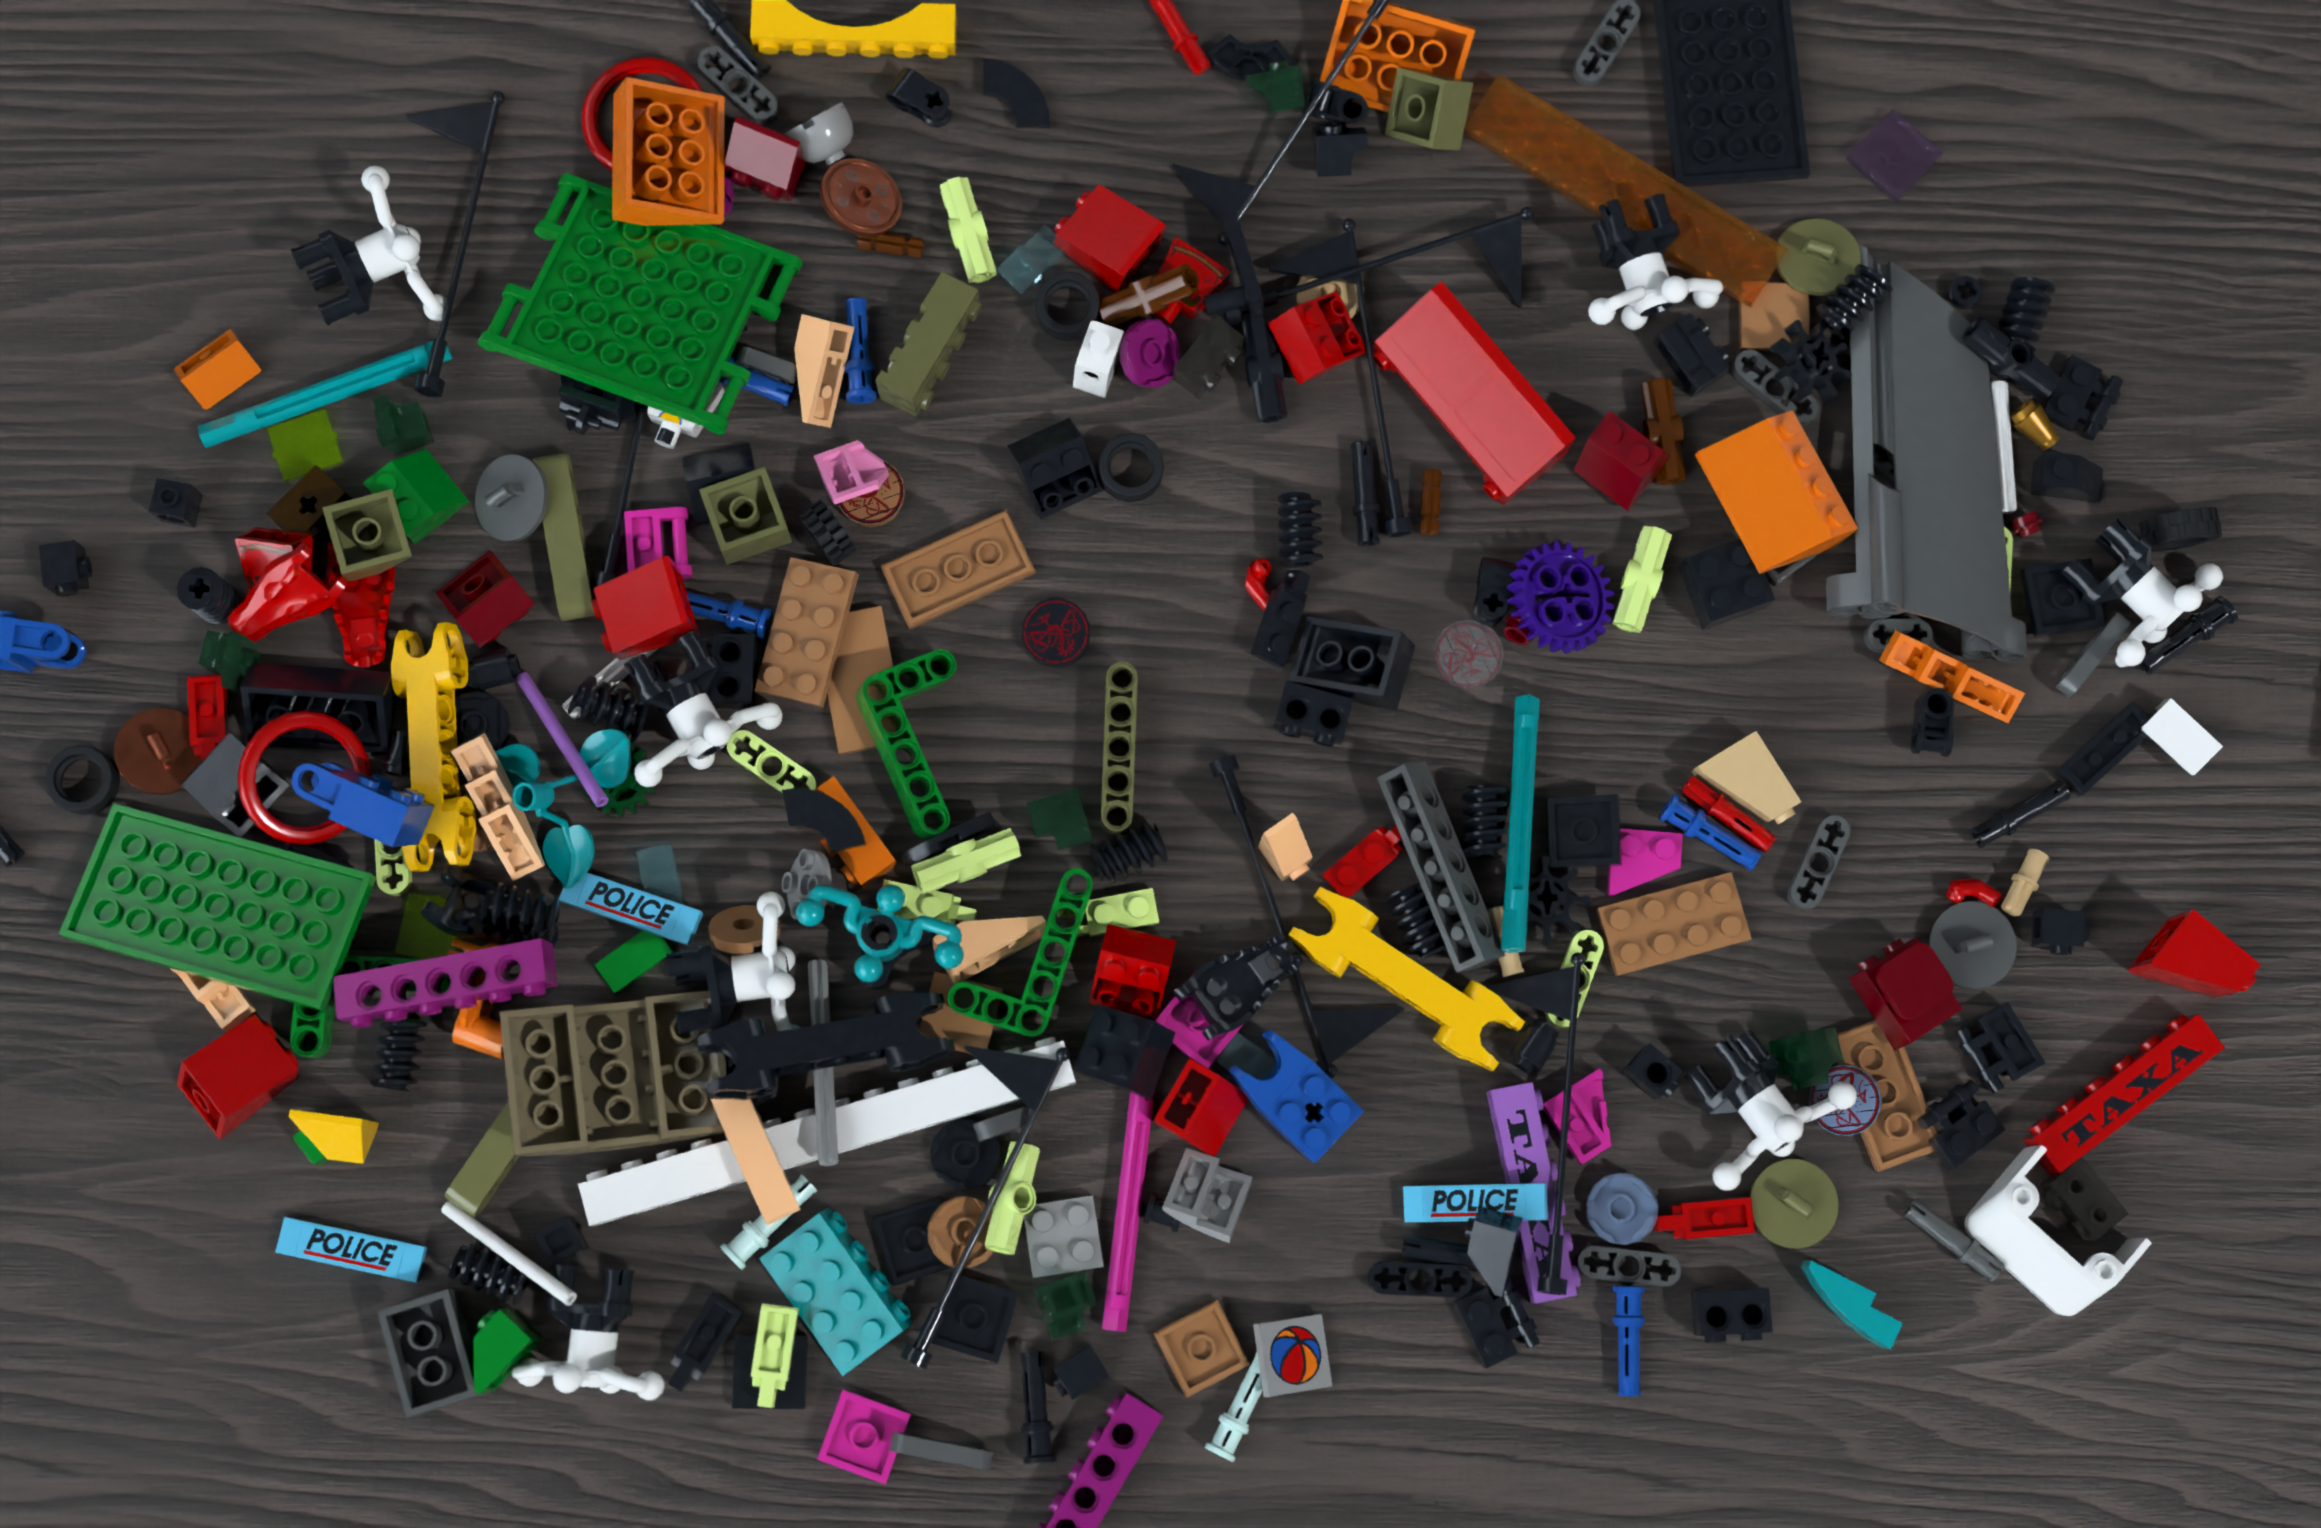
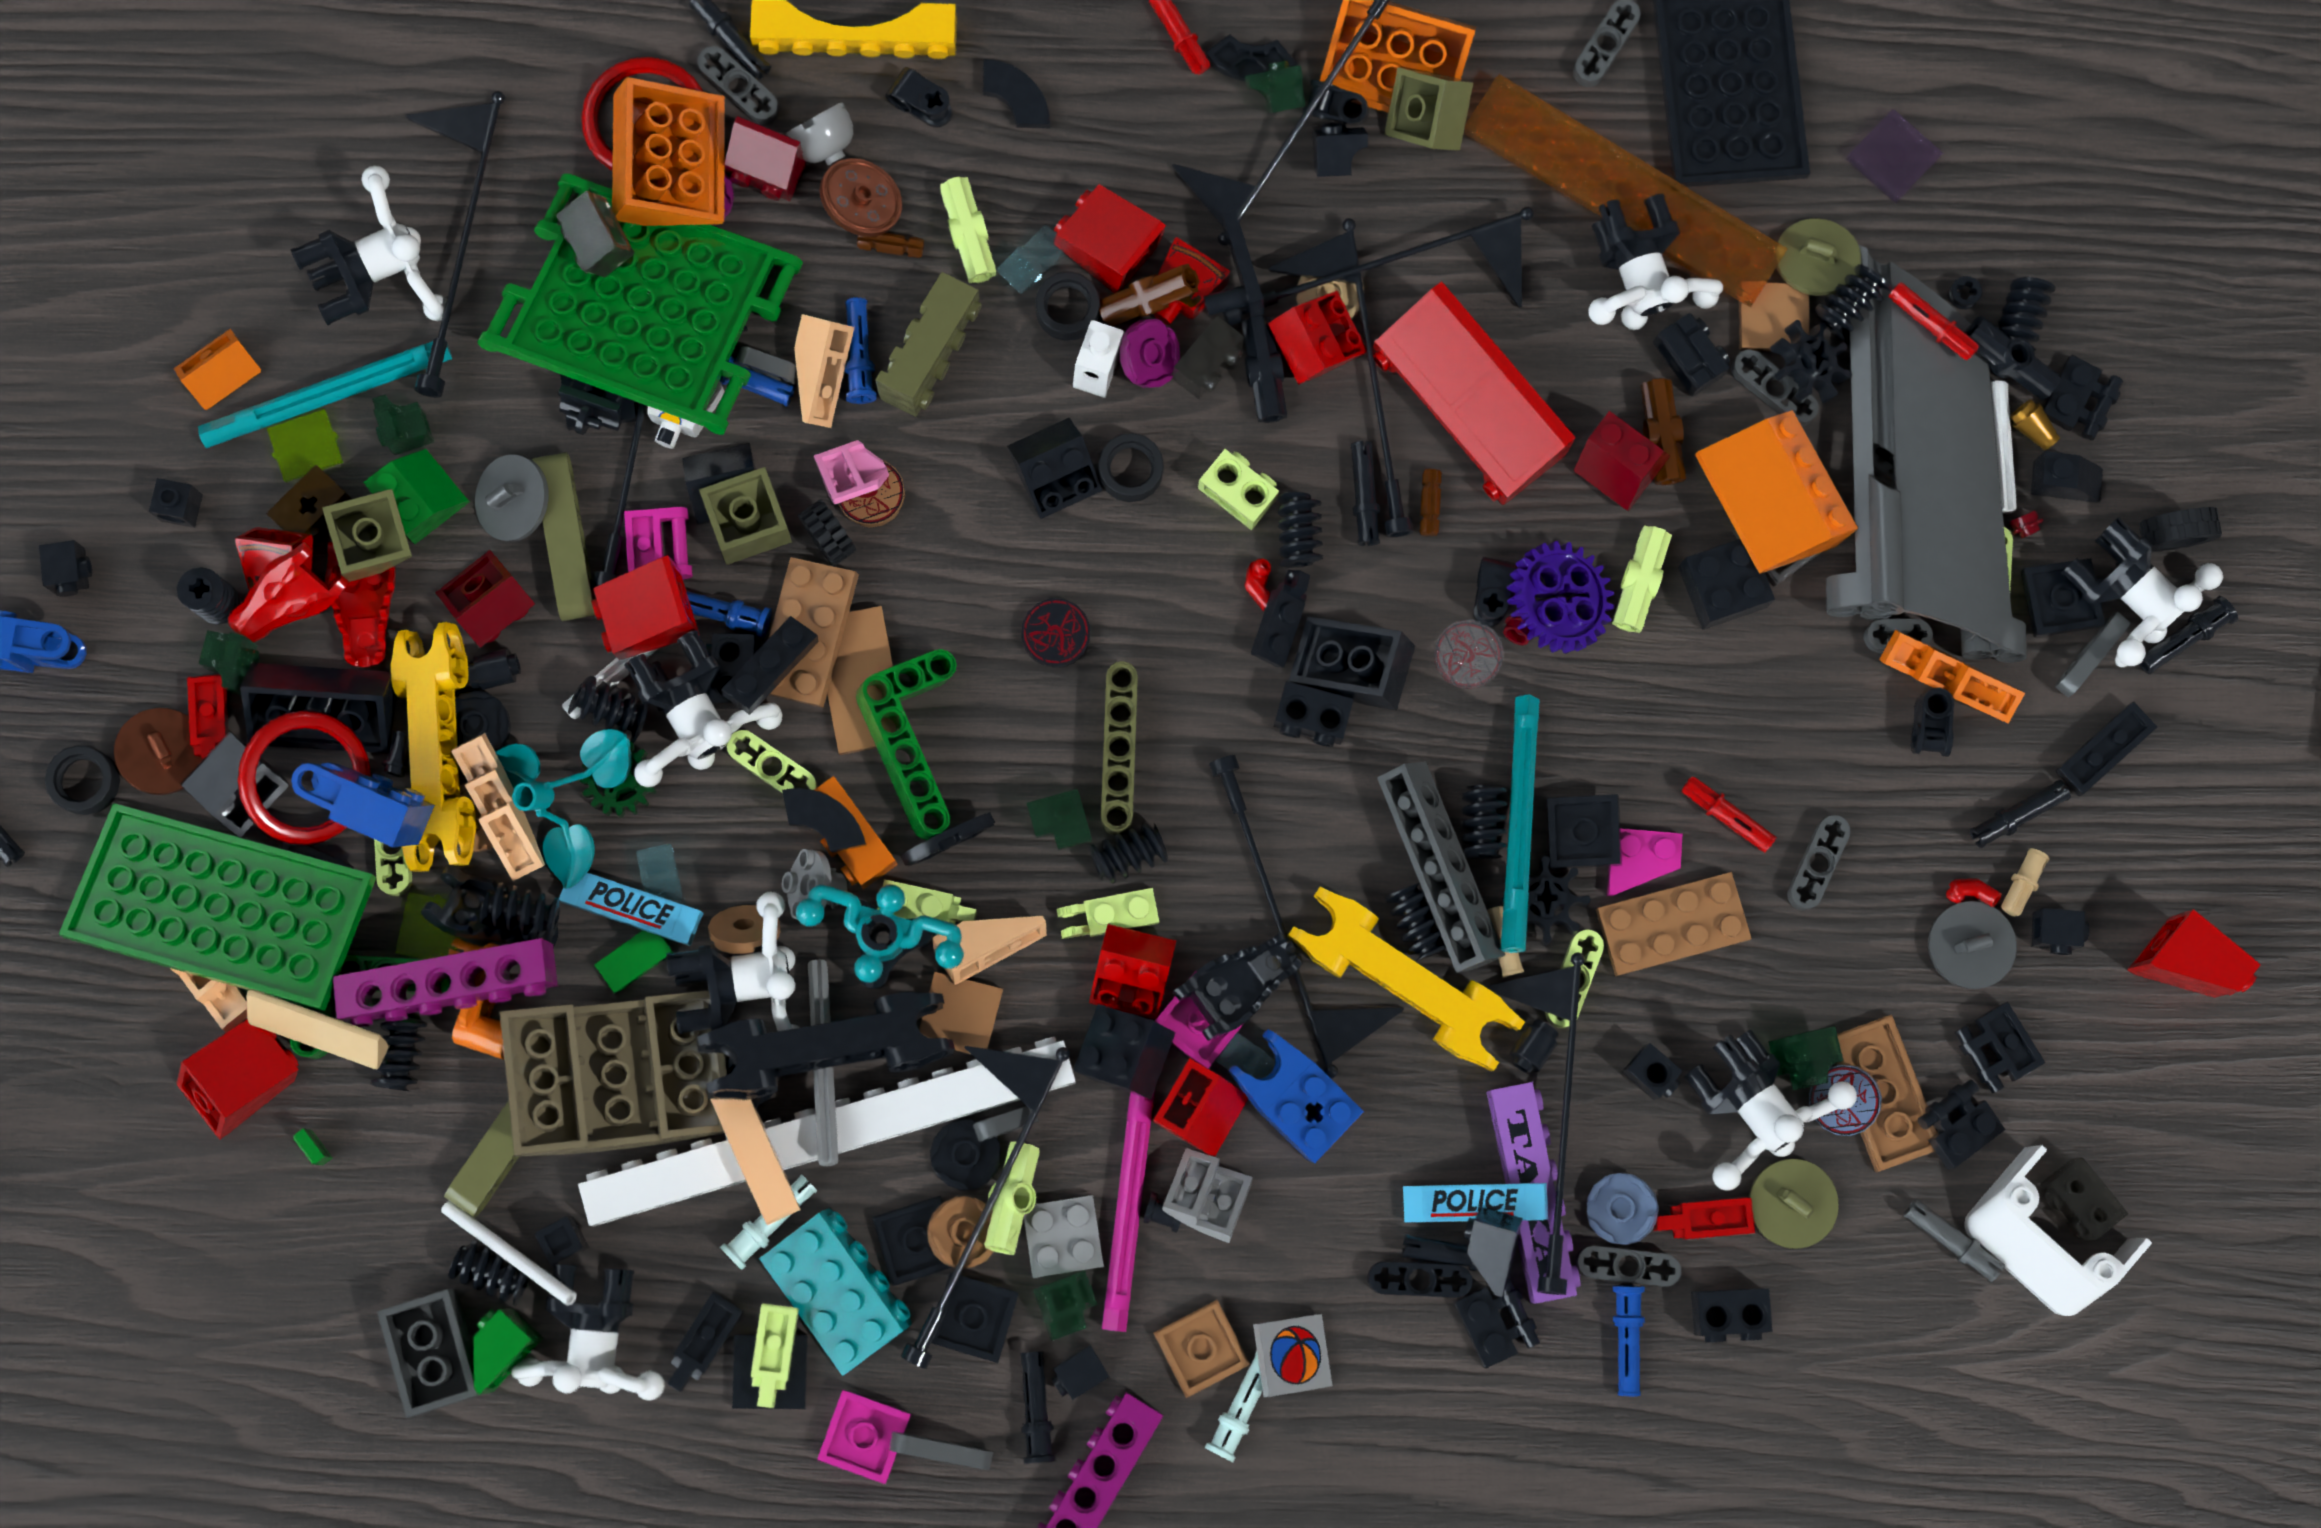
medium azure tile [275,1217,427,1283] -> none
yellow slope [289,1110,379,1164] -> none
medium lavender piece [516,672,609,807] -> none
medium nougat tile [881,510,1036,630] -> none
yellowish green piece [911,828,1021,894] -> none
green beam [947,868,1093,1037] -> none
light nougat slope [1258,813,1313,881] -> none
red hinge [1322,825,1403,898] -> none
dark pink wing [1543,1068,1611,1165] -> none
blue pin [1658,793,1762,871] -> none
tan slope [1691,731,1801,824] -> none
teal slope [1801,1261,1903,1349] -> none
dark red brick [1848,937,1963,1051] -> none
red brick [2023,1013,2225,1174] -> none
white panel [2142,698,2223,775] -> none
none -> tan slope [247,989,389,1069]
none -> clear smoke brick [556,191,635,278]
none -> black plate [722,616,819,715]
none -> yellowish green brick [1198,449,1279,530]
none -> red axle [1888,282,1979,361]

